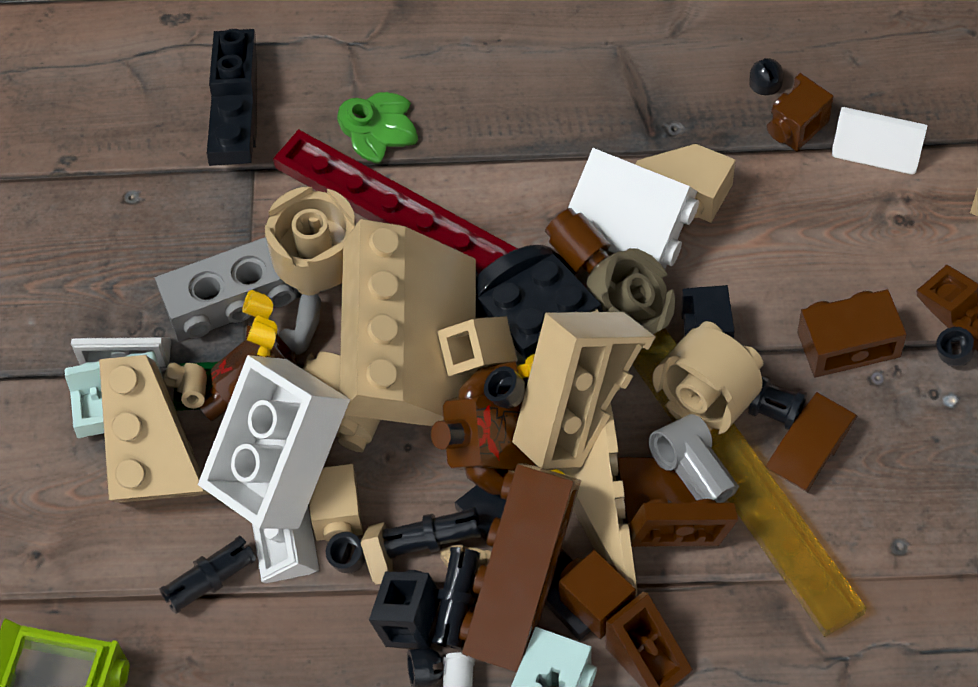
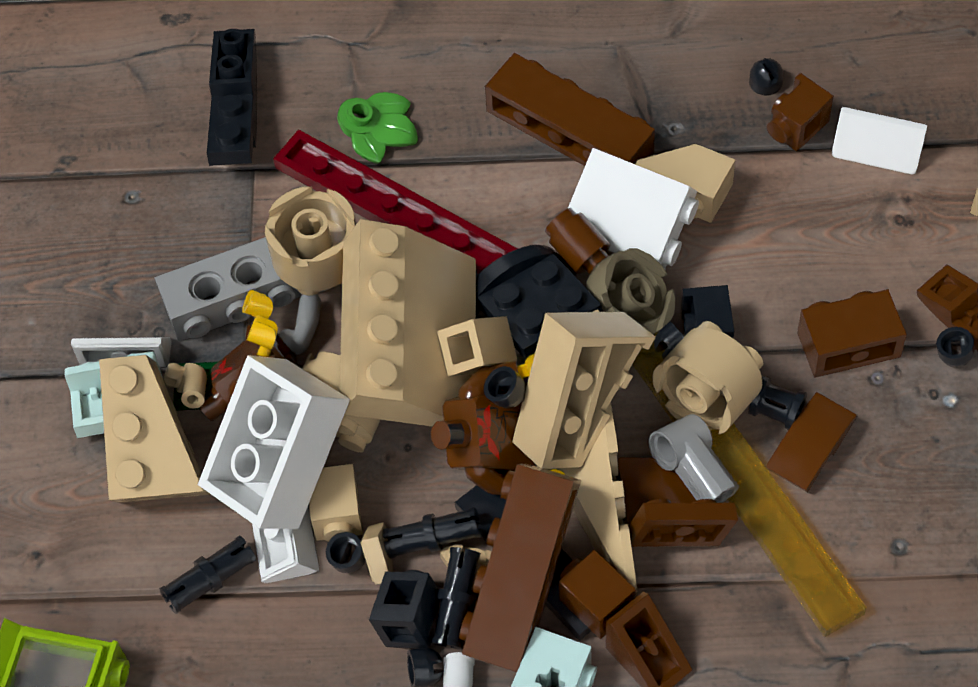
none -> reddish brown brick [485,53,655,166]
none -> black hinge [654,321,684,359]

